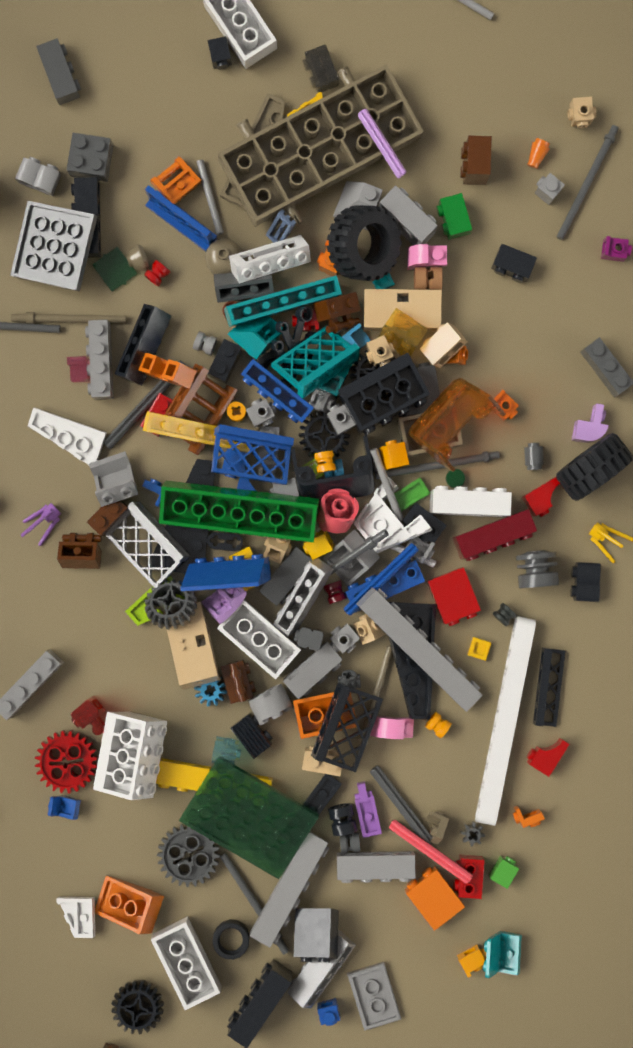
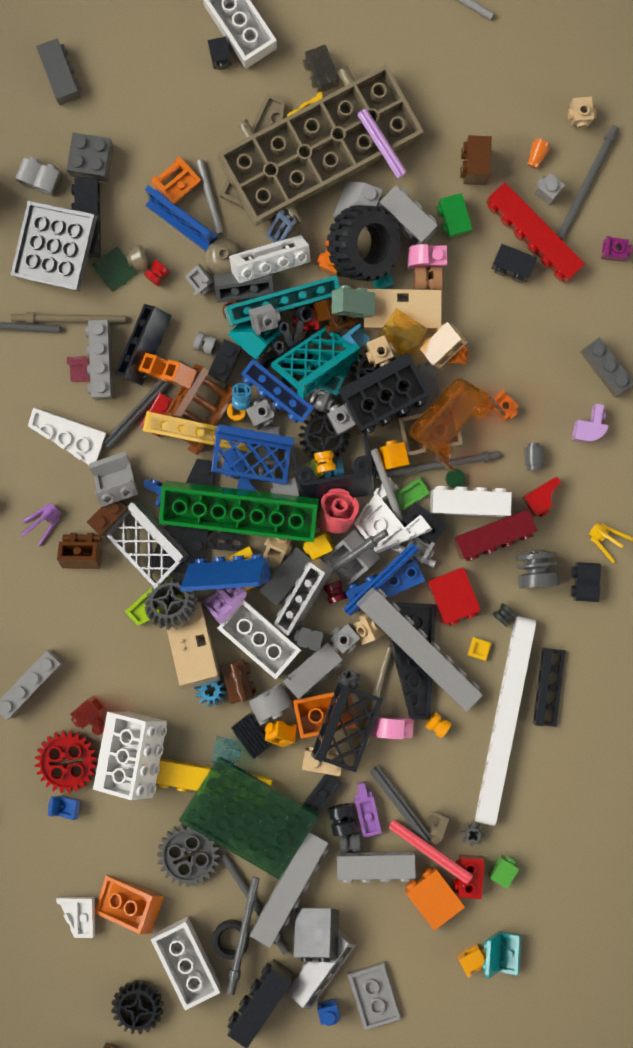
orange bracket [512,806,545,828] -> none
red arch [527,738,570,777] -> none
black tyre [556,433,633,501] -> none
none -> light grey bracket [184,264,214,296]
none -> dark grey bar [227,877,260,995]
none -> dark azure wheel [232,383,252,410]
none -> light grey brick [248,304,281,335]
none -> light orange brick [265,721,297,747]
none -> sand green brick [332,285,375,318]
none -> red brick [486,182,585,283]

